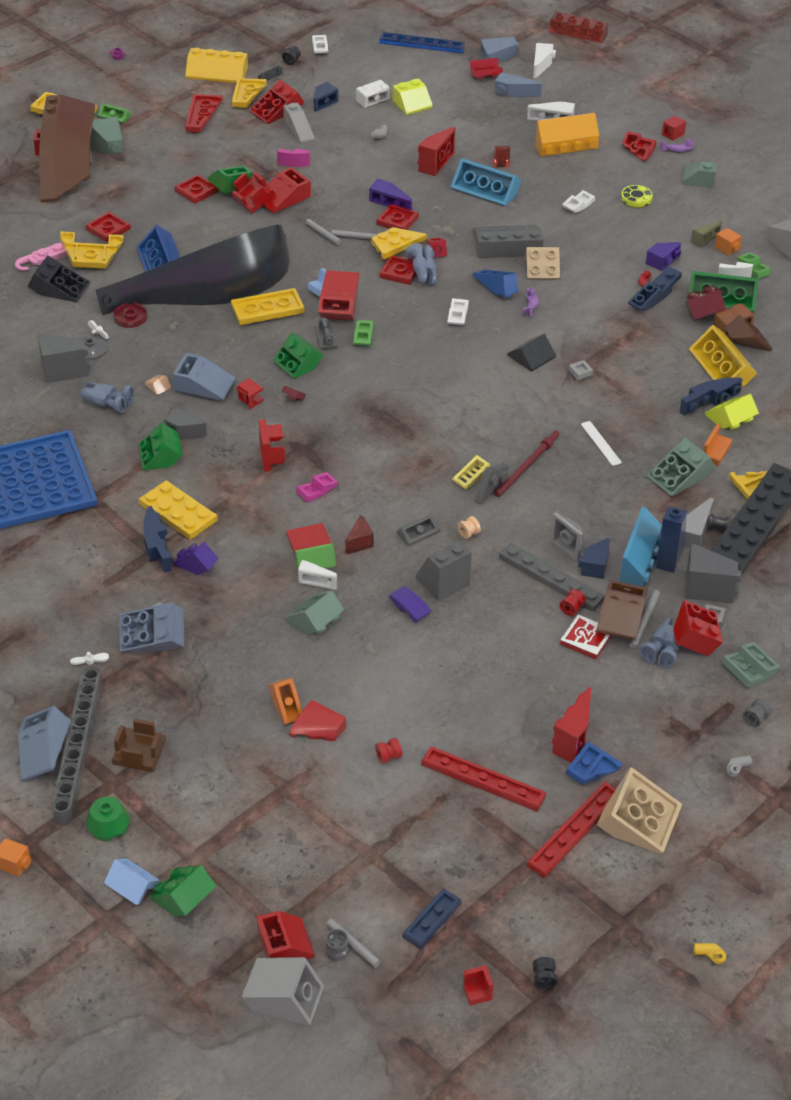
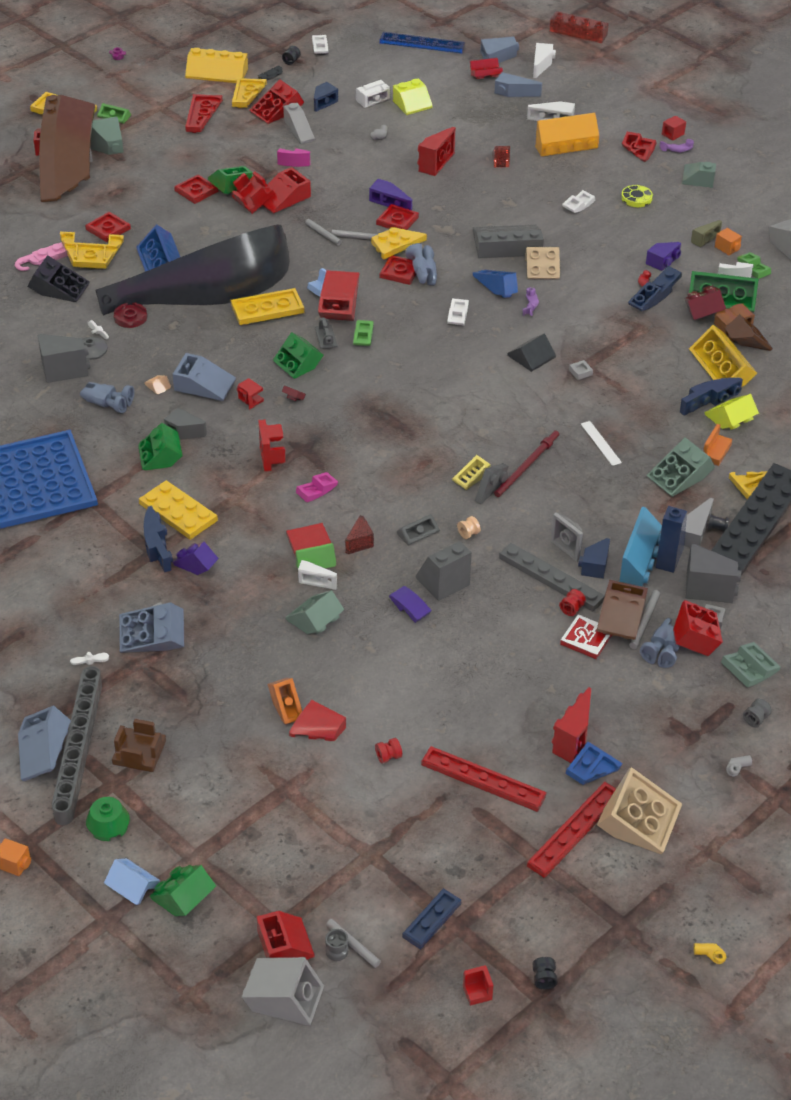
red bracket [426,237,447,258] -> none
dark azure slope [450,158,522,206] -> none

